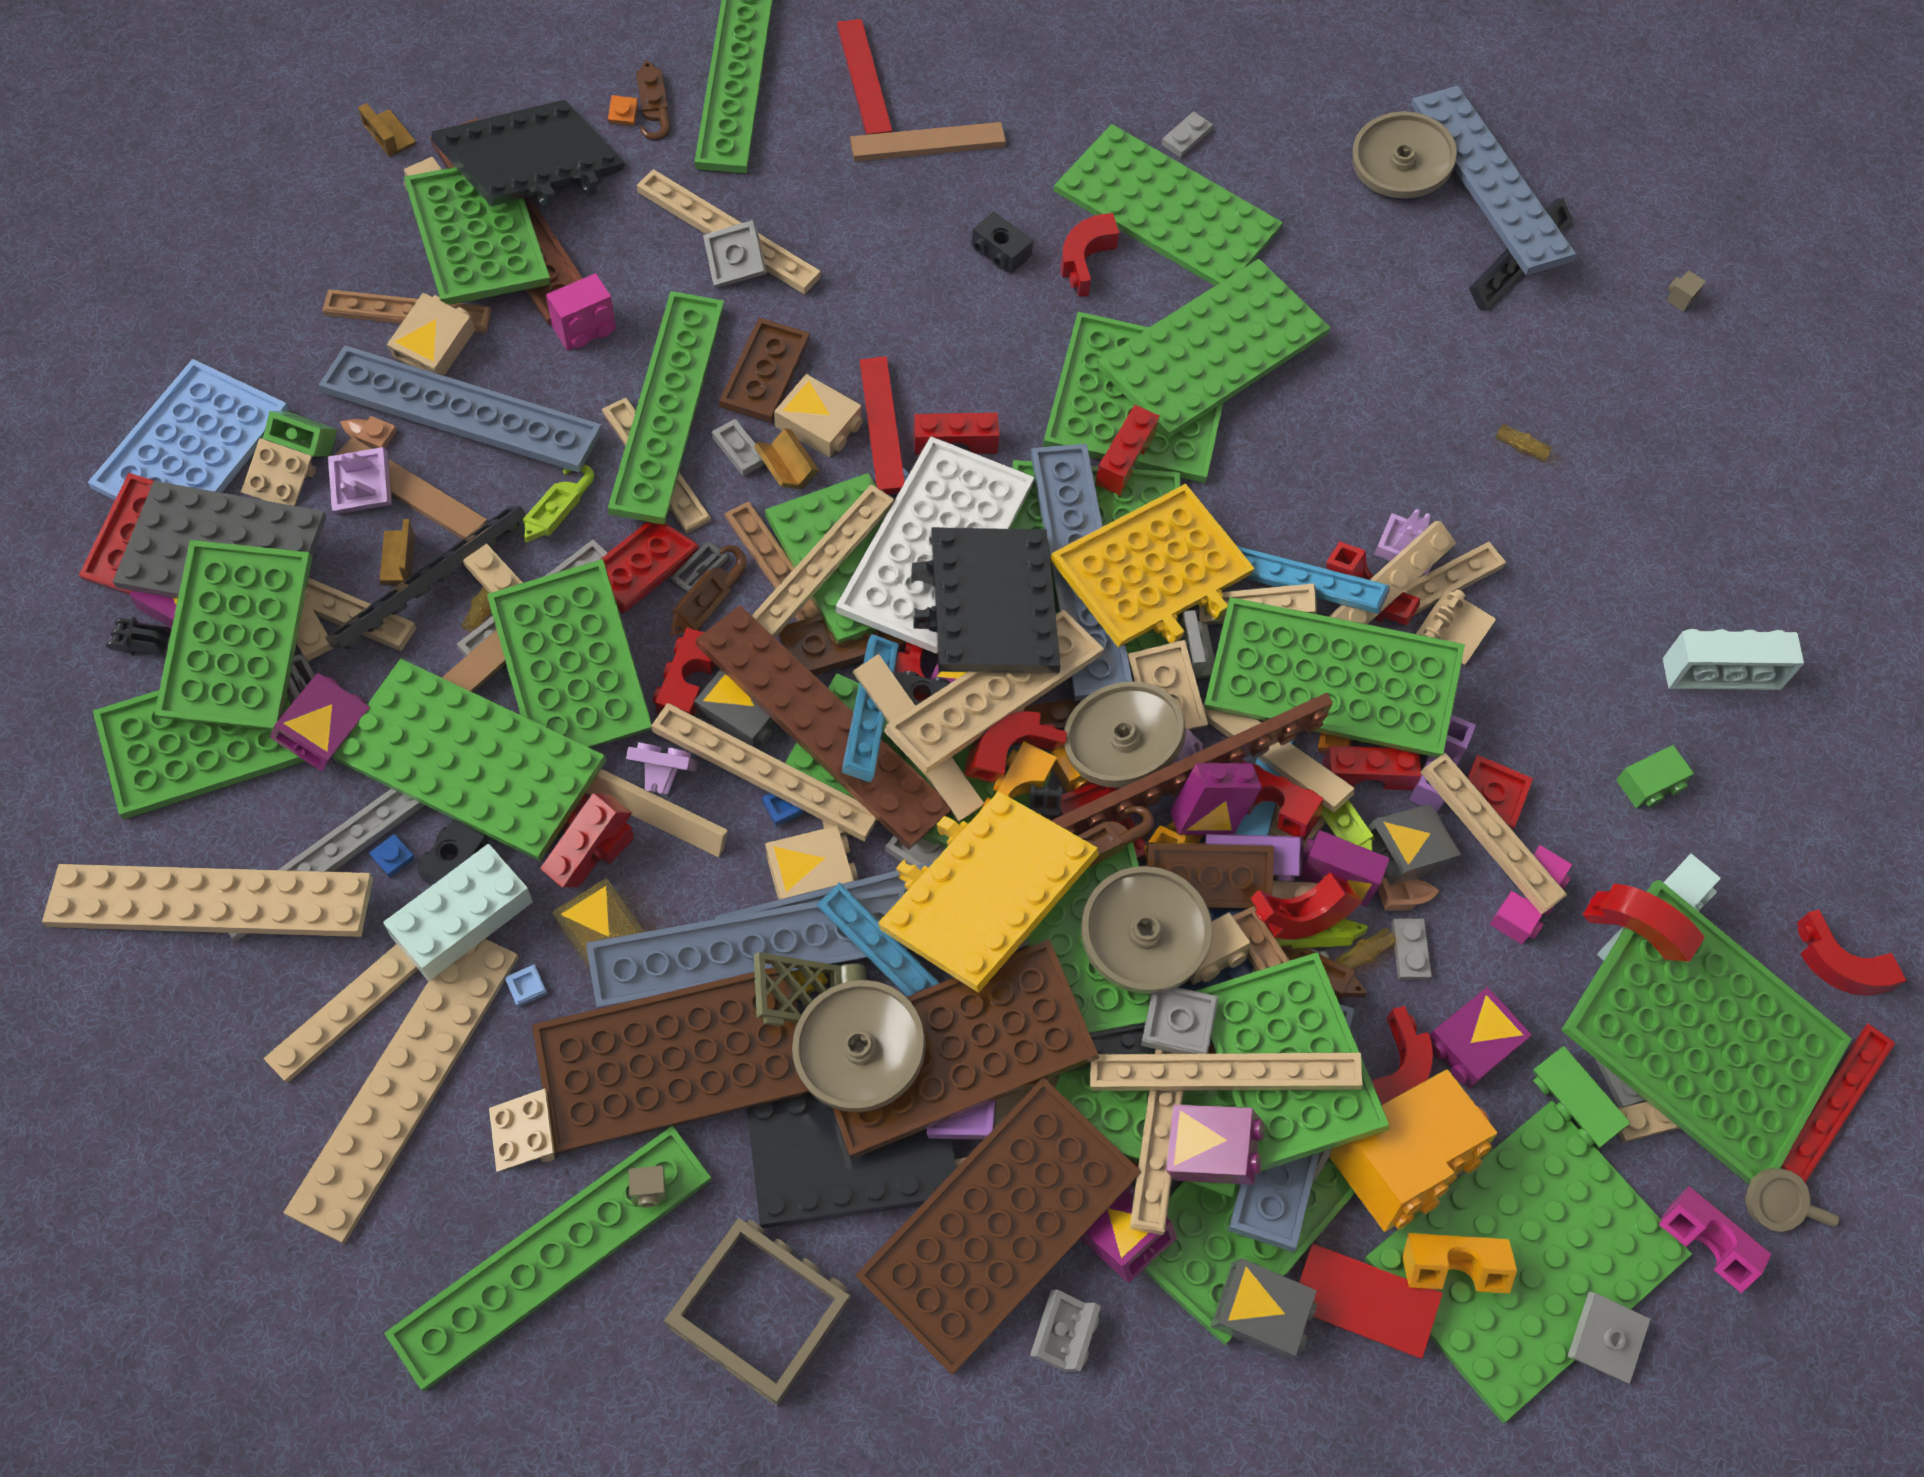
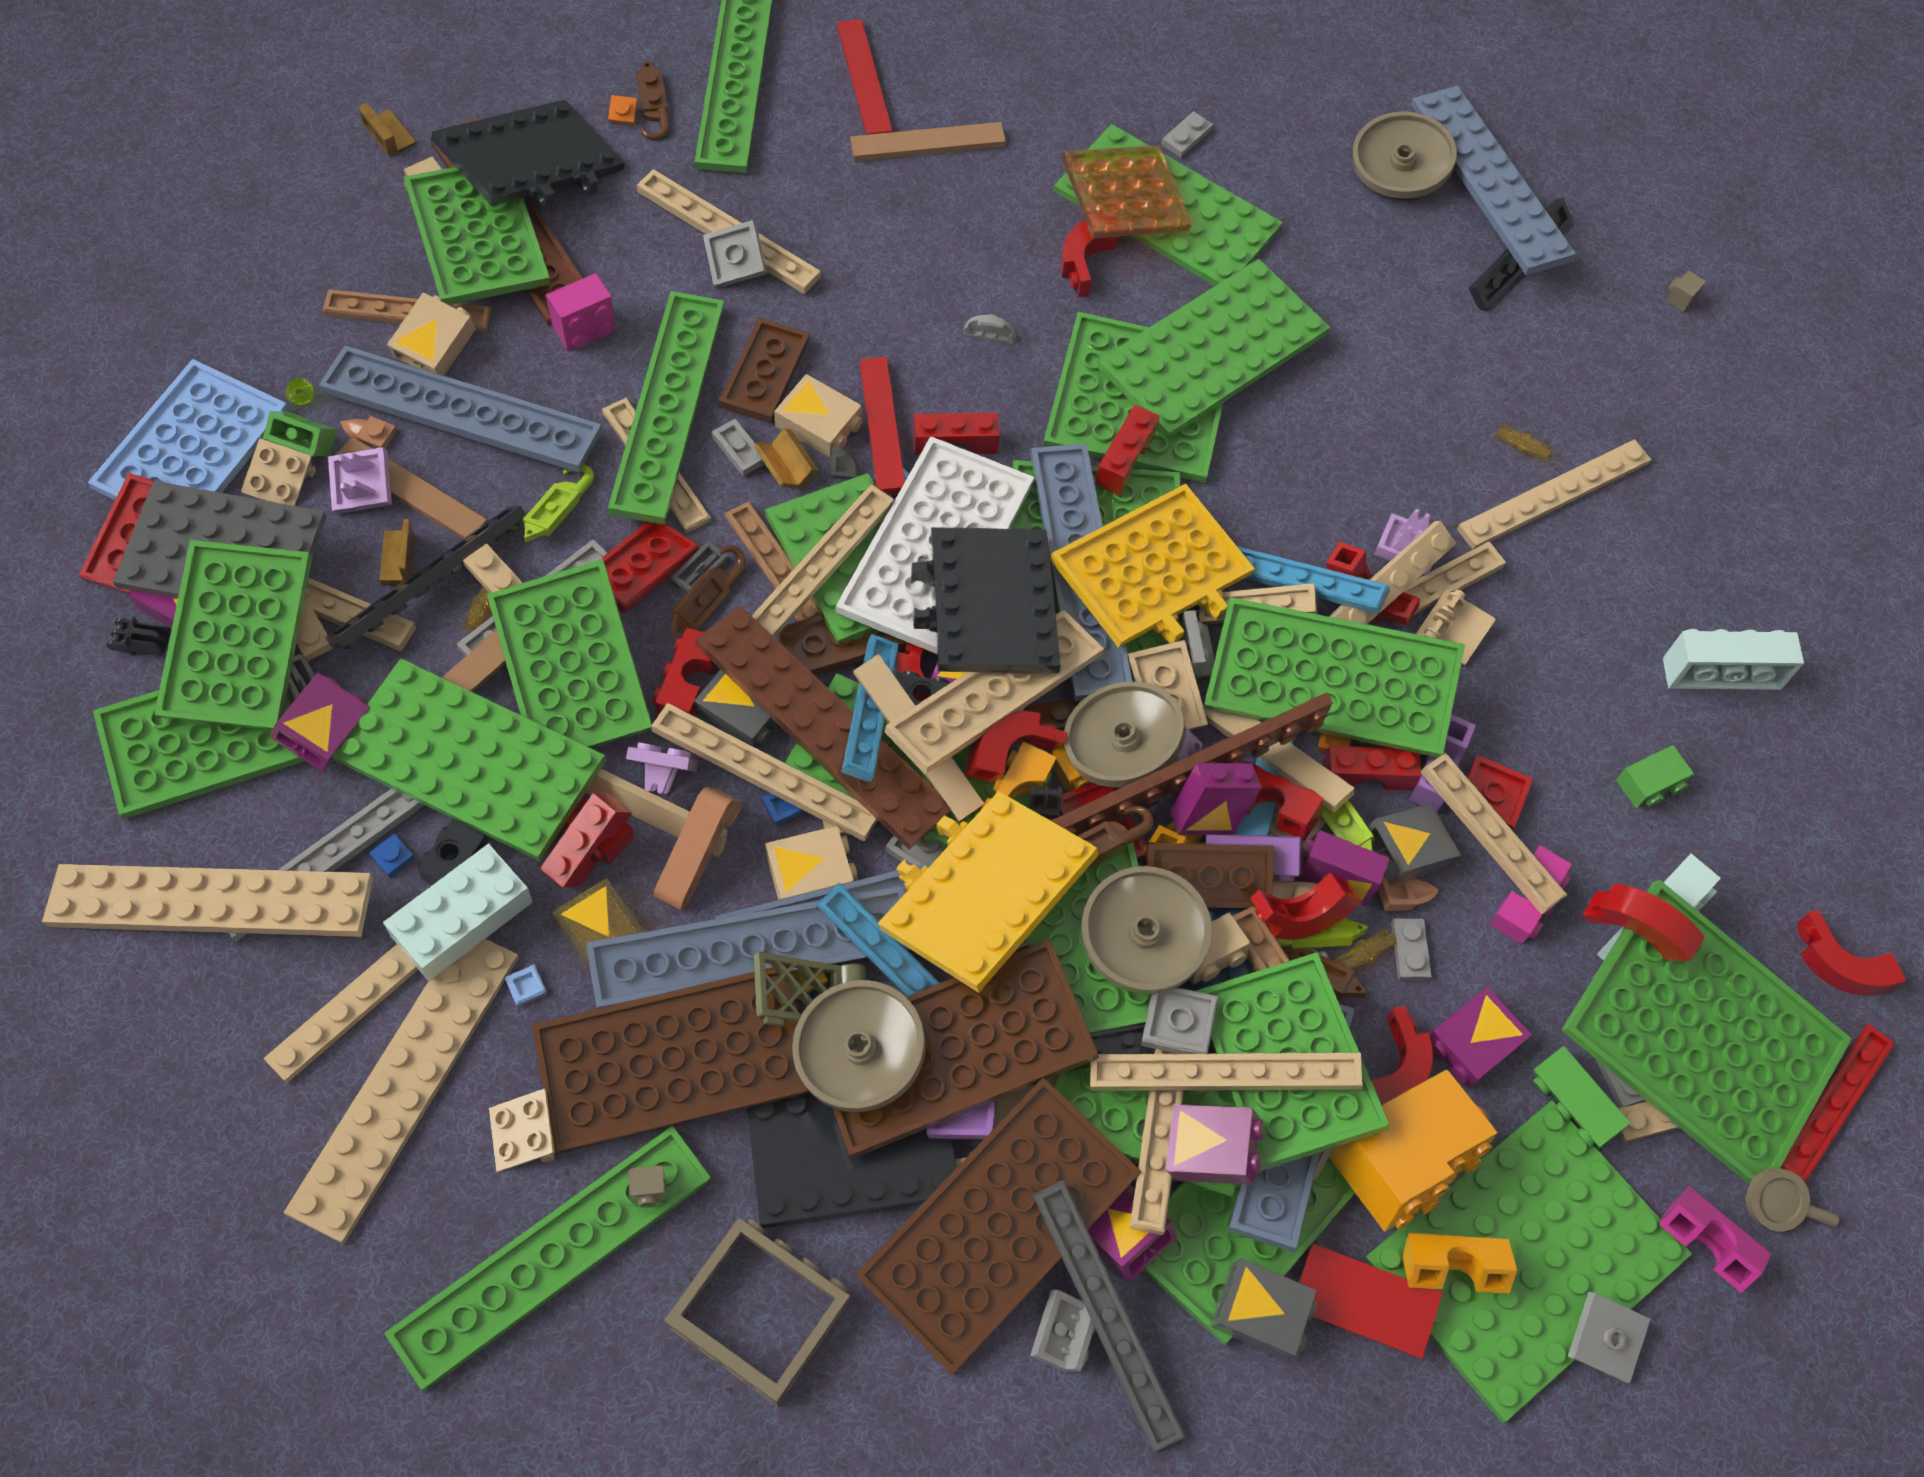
black brick [971,211,1033,274] -> none
none -> clear neon green plate [285,378,315,405]
none -> nougat beam [653,787,742,911]
none -> dark grey tile [830,446,859,478]
none -> light grey plate [963,314,1016,344]
none -> dark grey tile [1032,1180,1185,1453]
none -> clear orange plate [1061,145,1192,238]
none -> tan plate [1457,439,1651,550]

